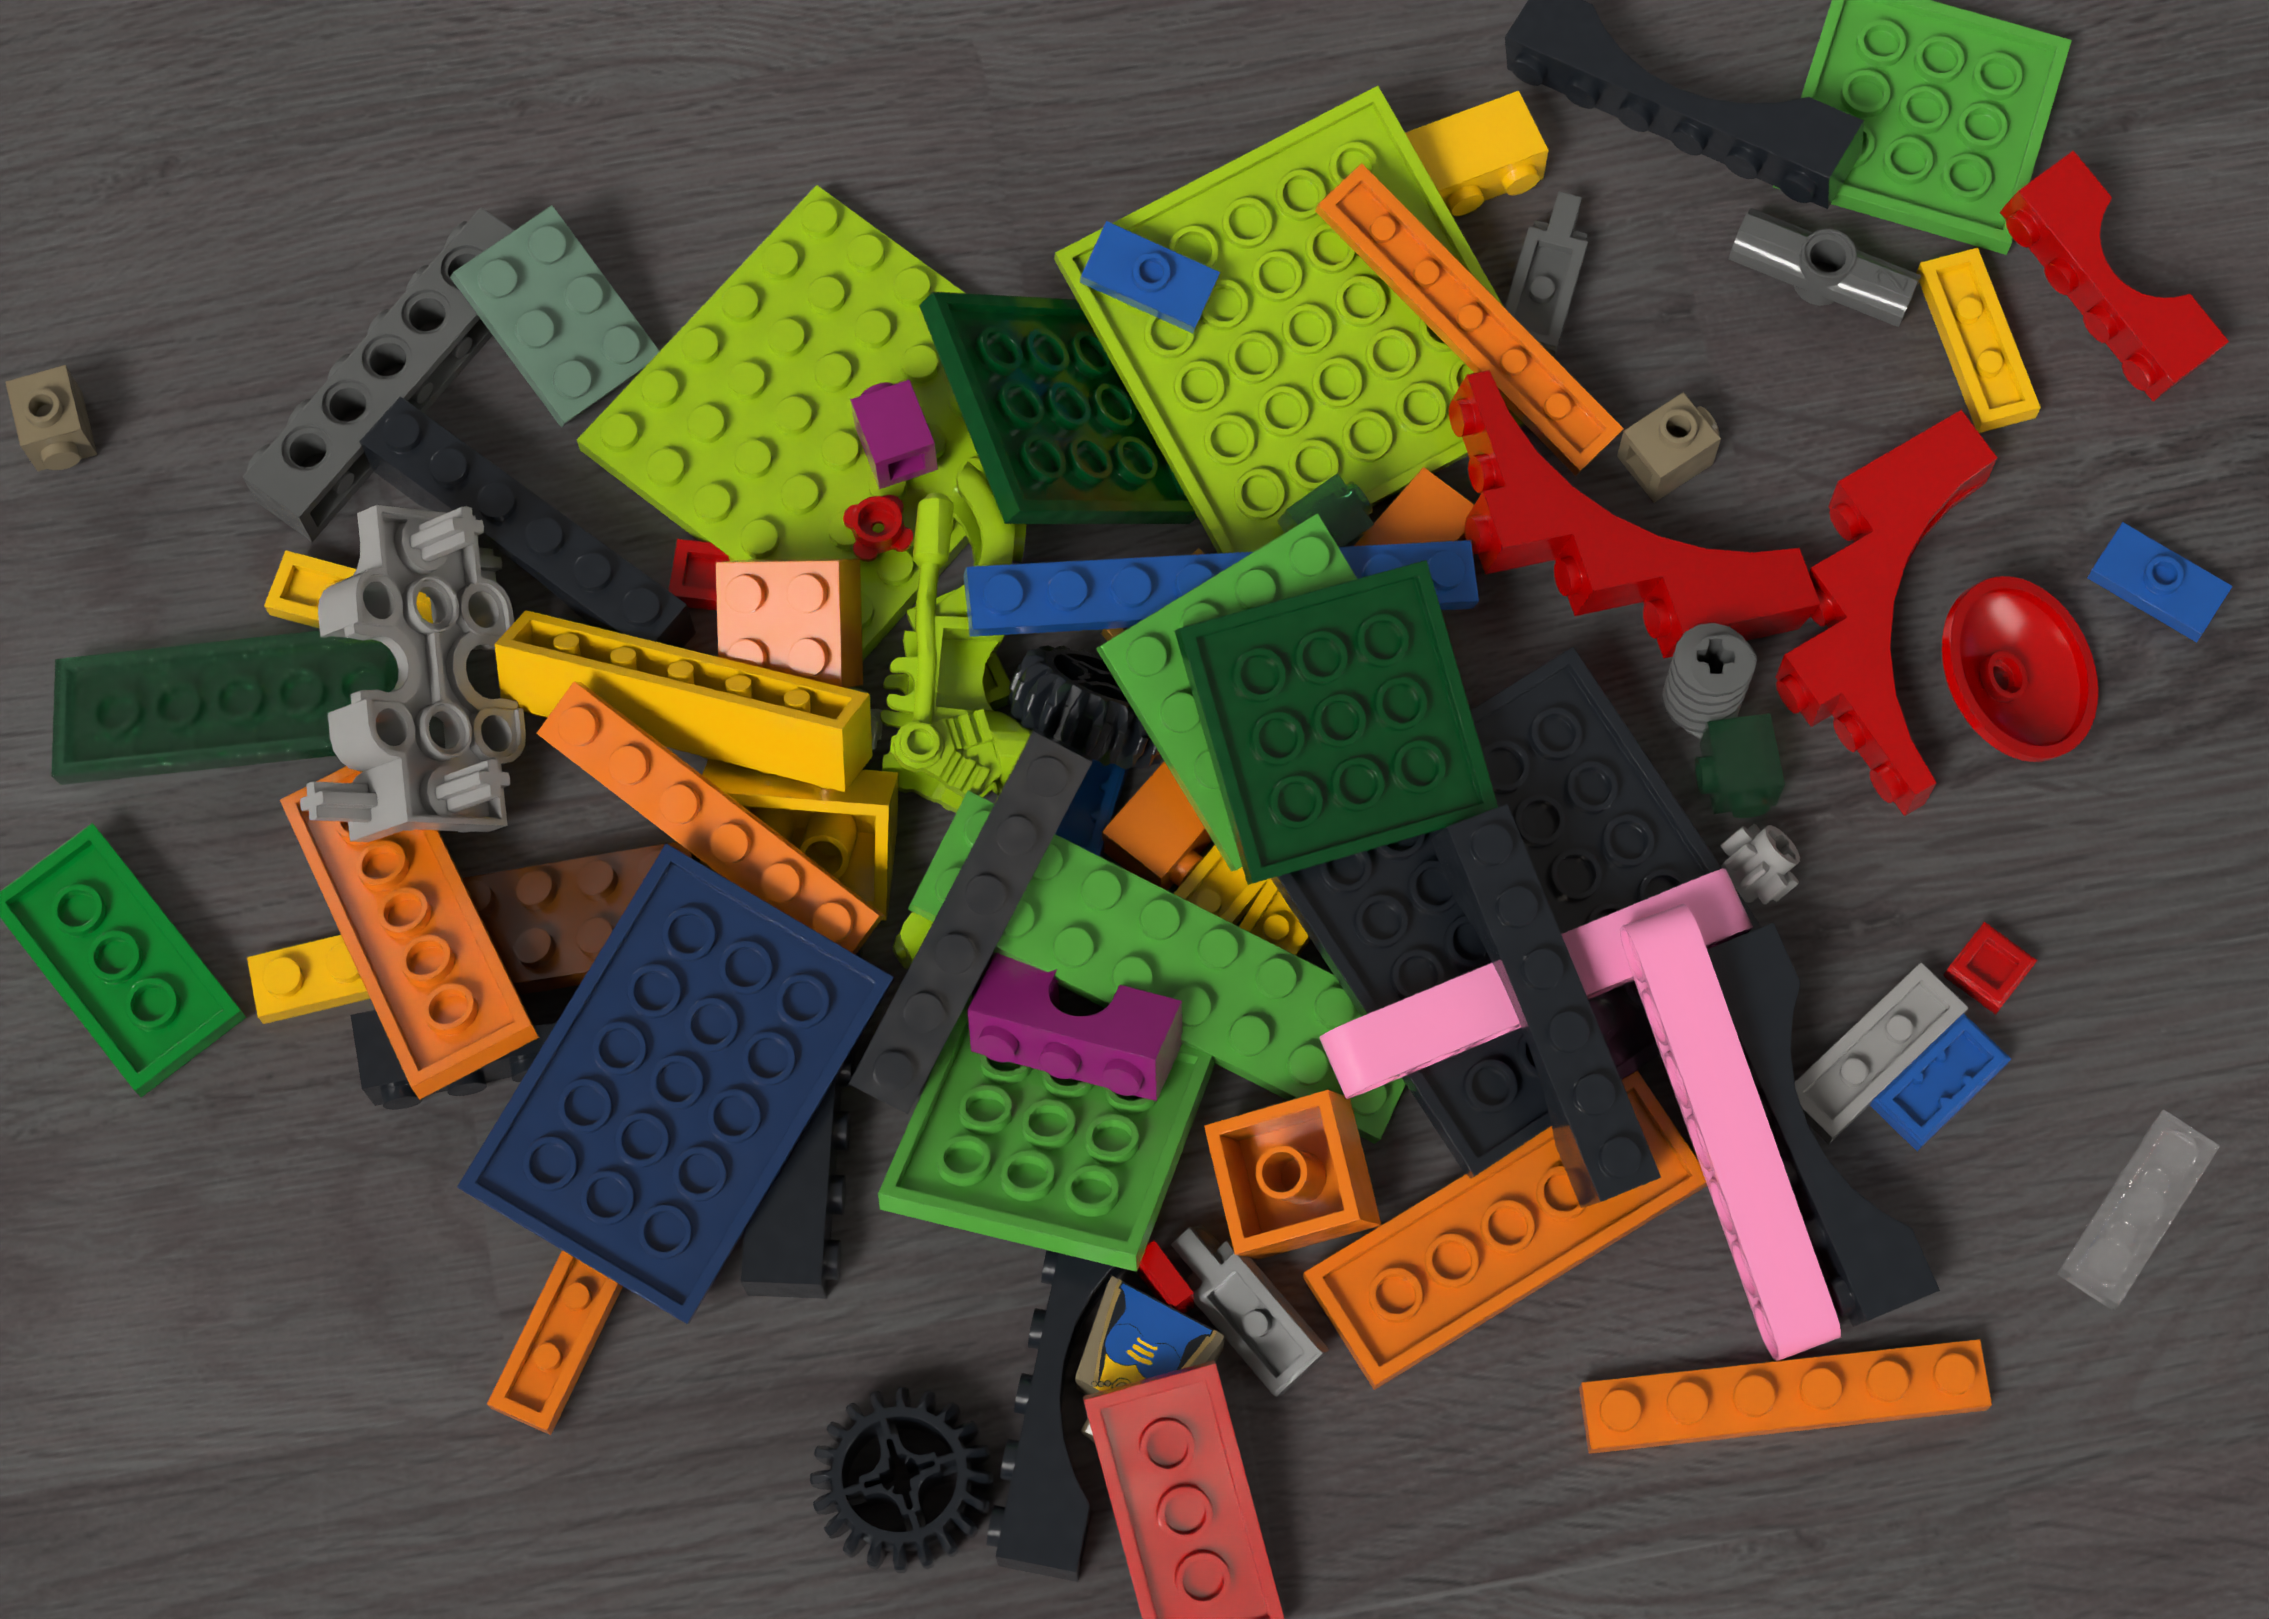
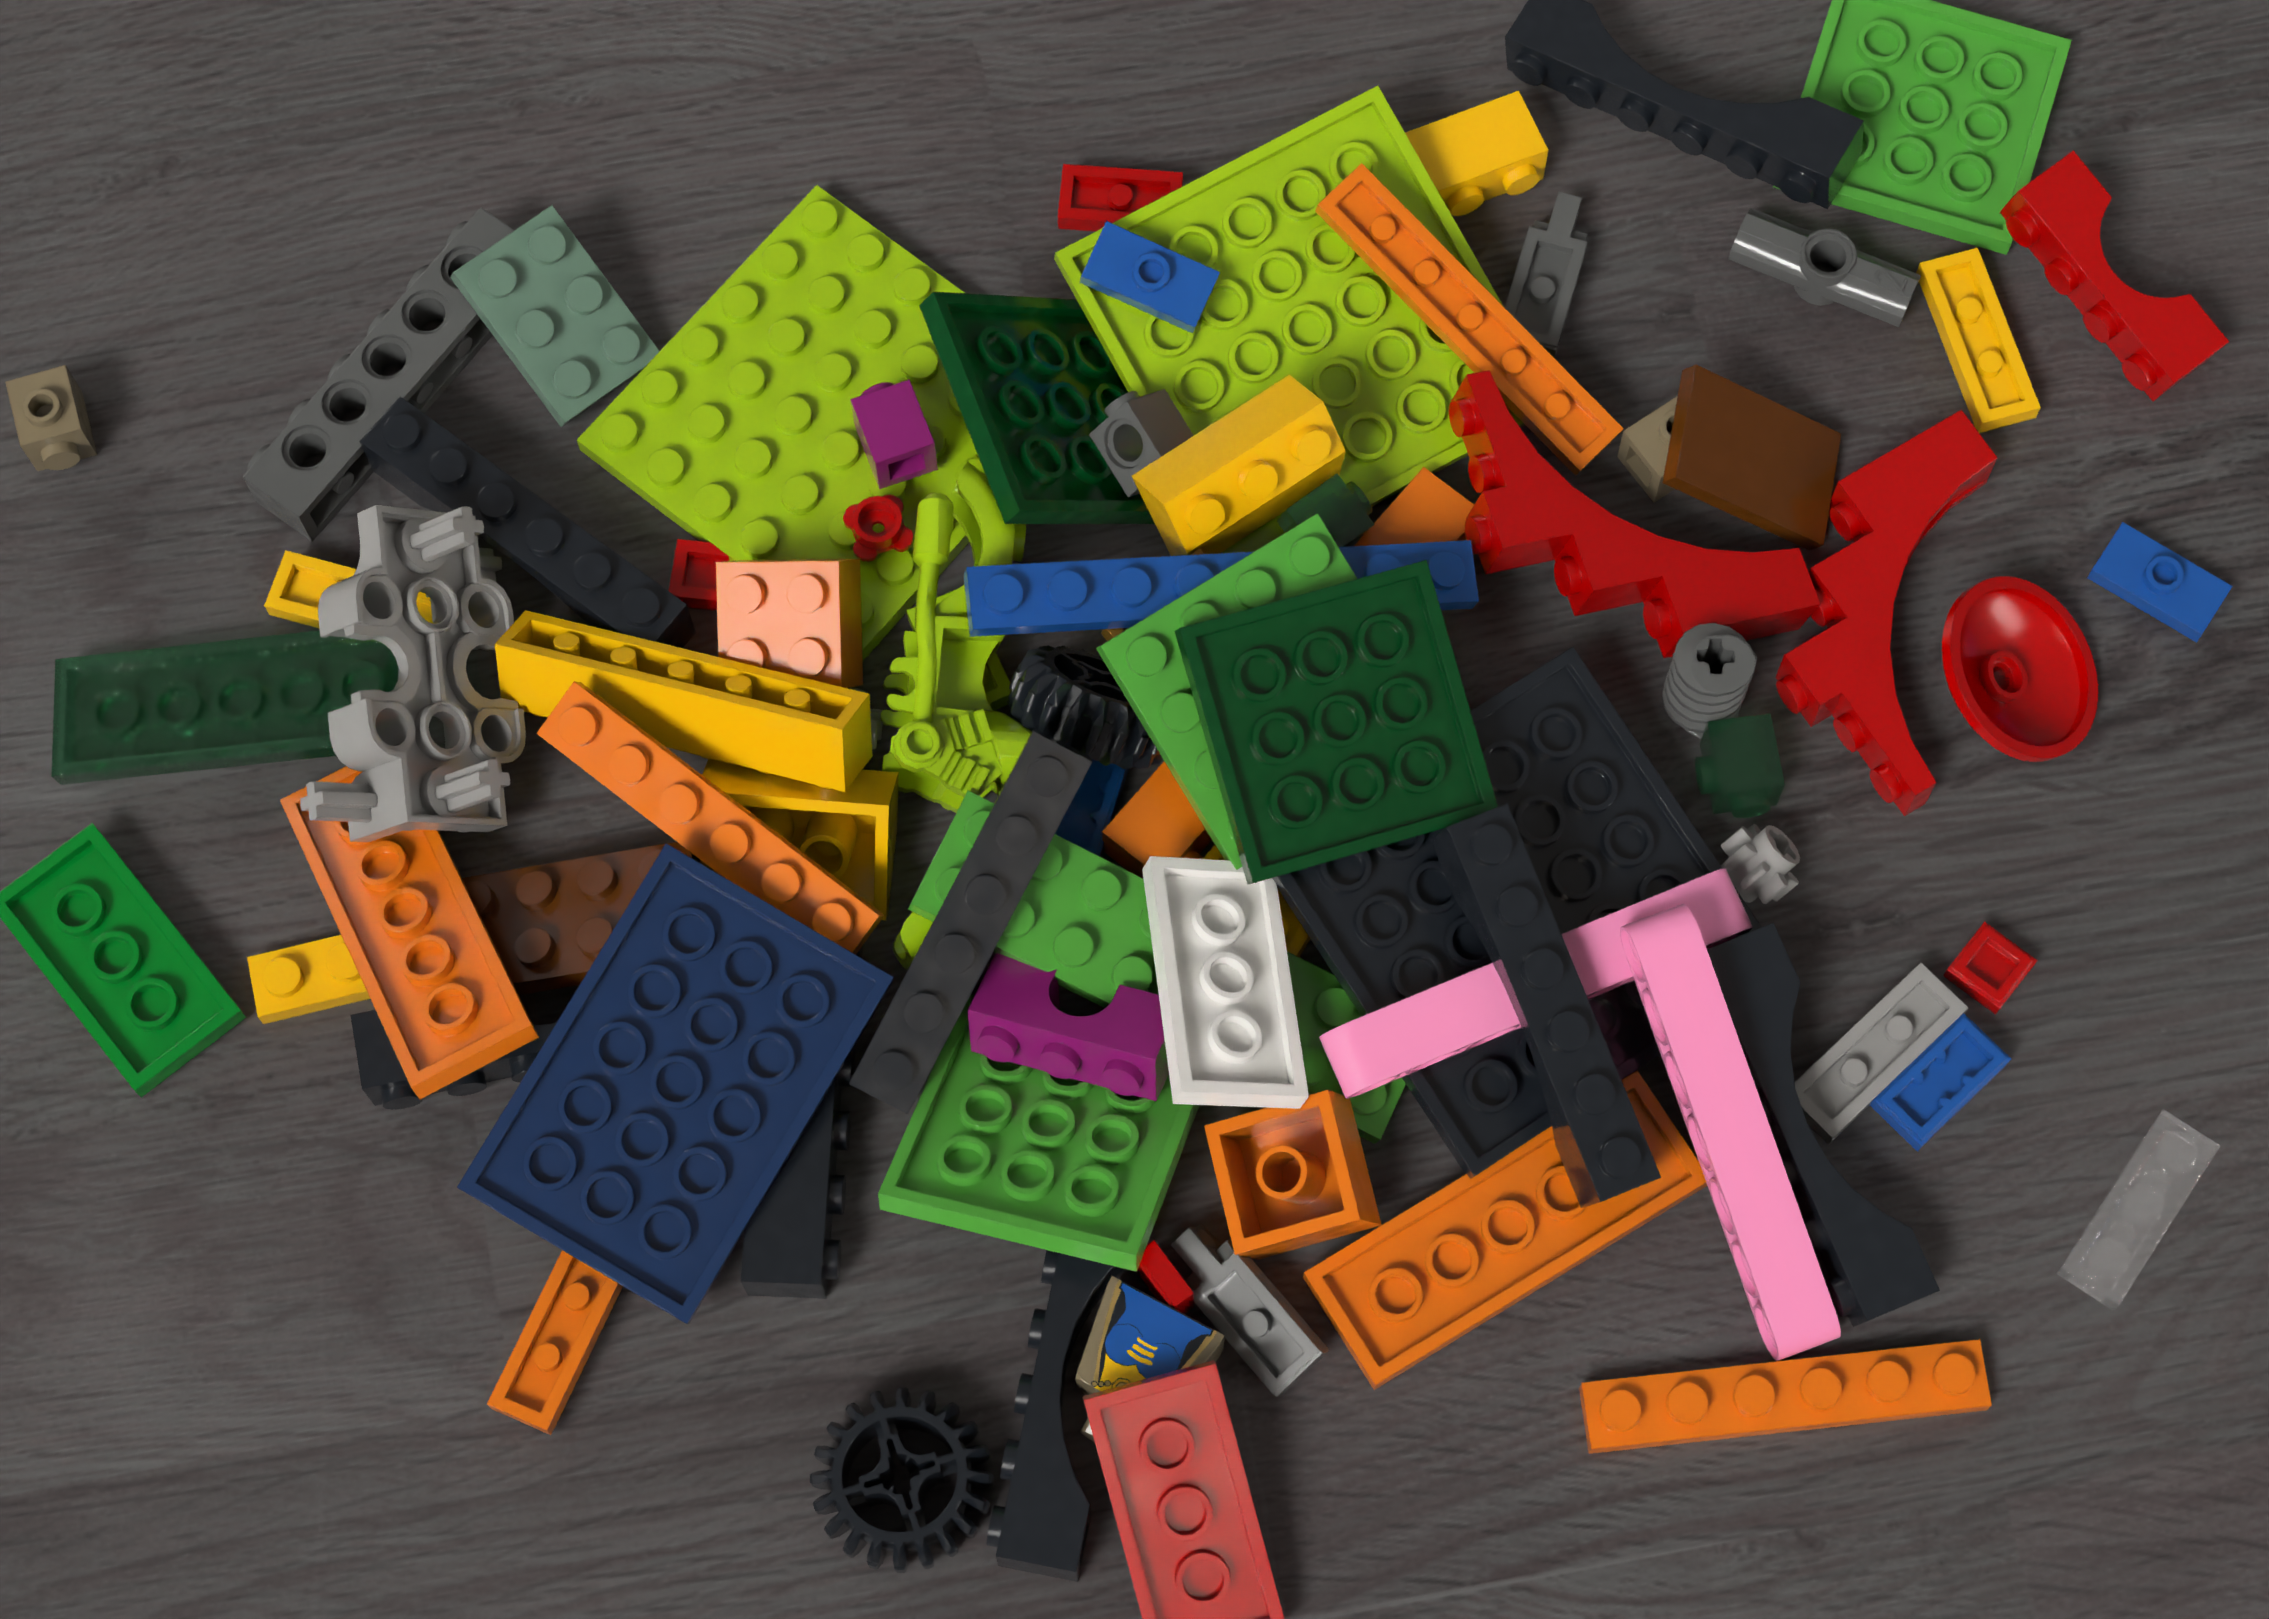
none -> red plate [1058,164,1183,232]
none -> dark grey brick [1089,389,1194,497]
none -> yellow slope [1132,375,1346,556]
none -> white plate [1142,856,1309,1109]
none -> reddish brown tile [1662,364,1841,551]

